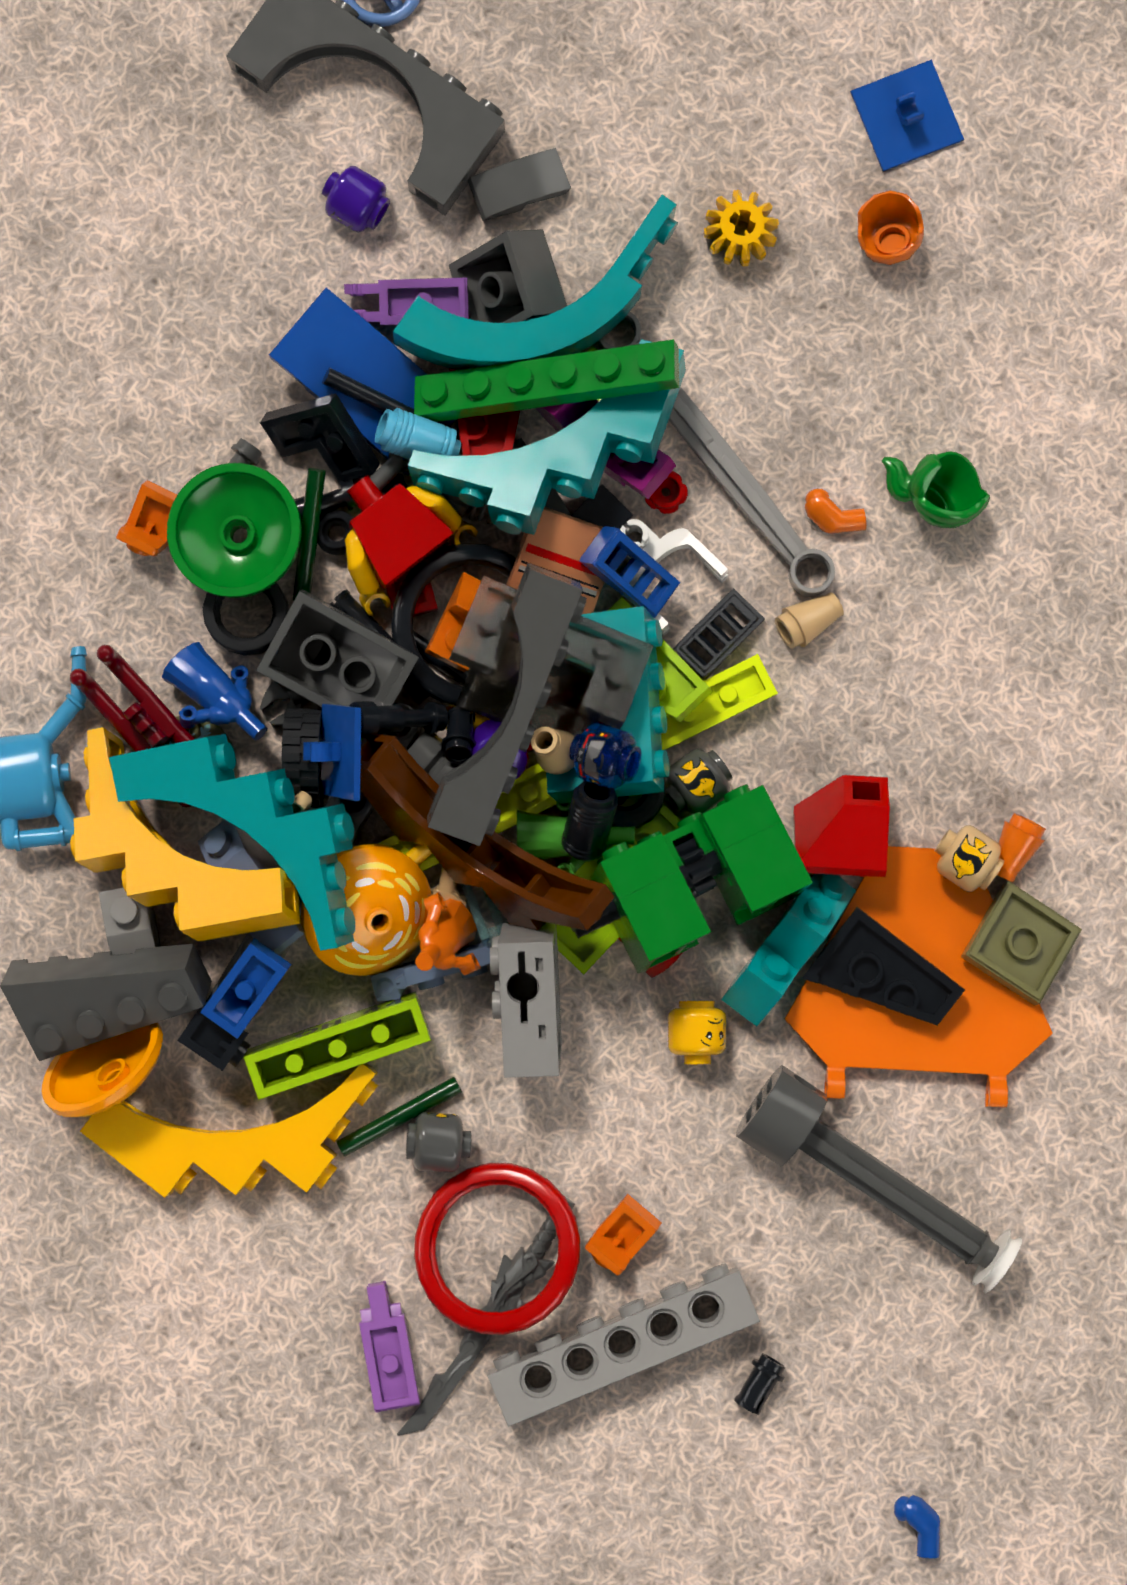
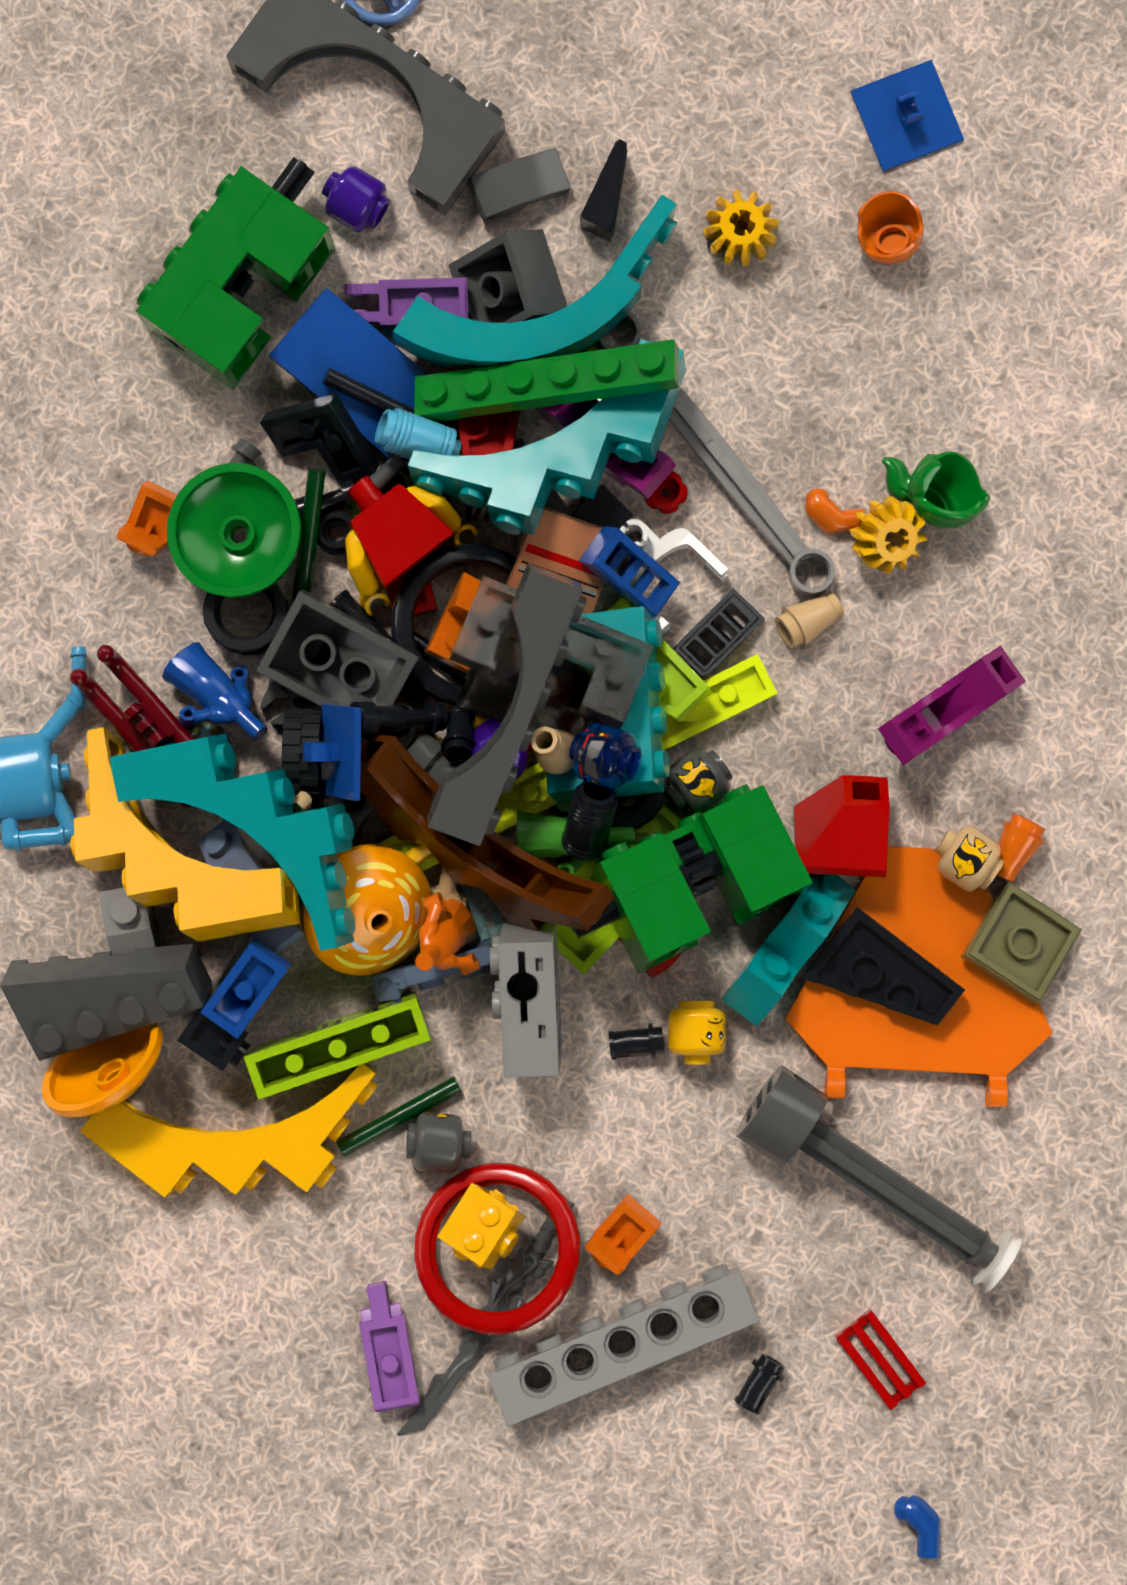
none -> green piece [136,157,335,390]
none -> yellow head [437,1183,526,1270]
none -> black slope [580,139,628,242]
none -> black pin [608,1023,665,1060]
none -> red tile [835,1309,926,1410]
none -> yellow gear [849,496,927,574]
none -> magenta arch [877,645,1026,766]

